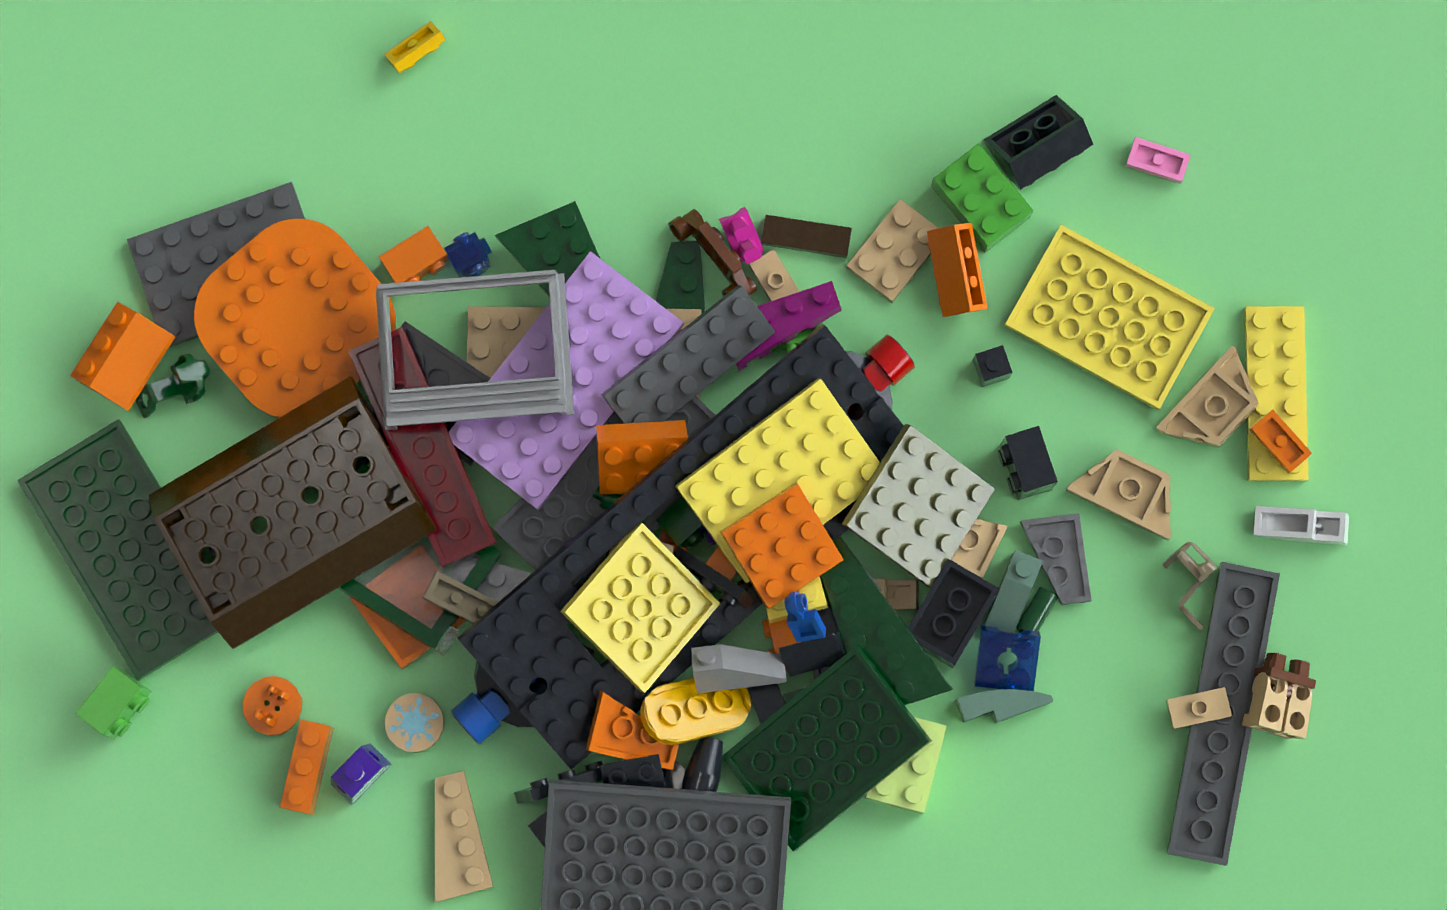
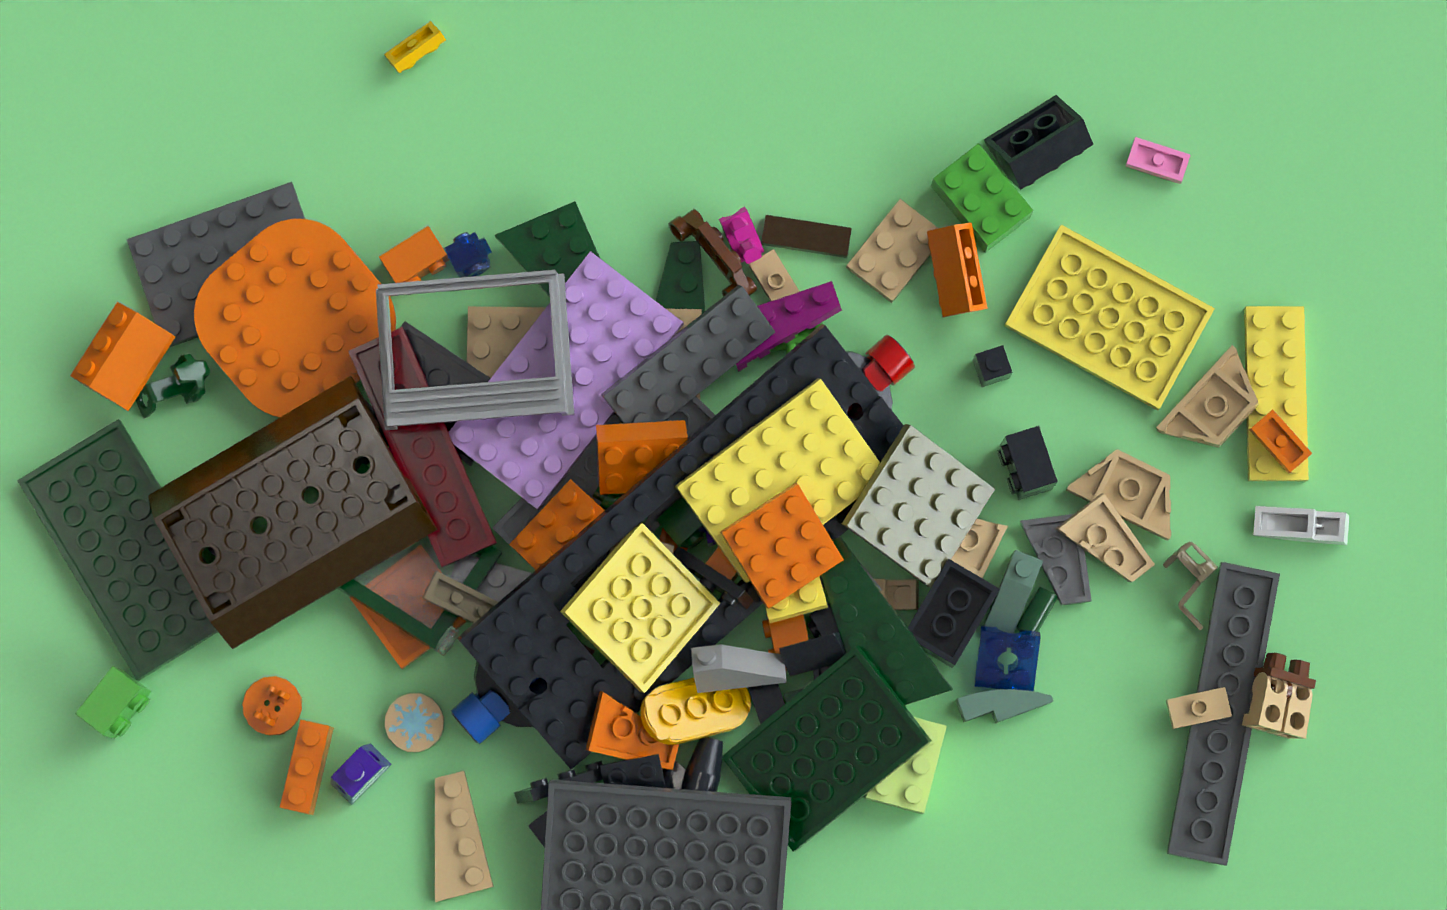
blue plate [784,591,826,643] -> none
none -> orange brick [509,479,605,570]
none -> tan wing [1055,493,1155,582]

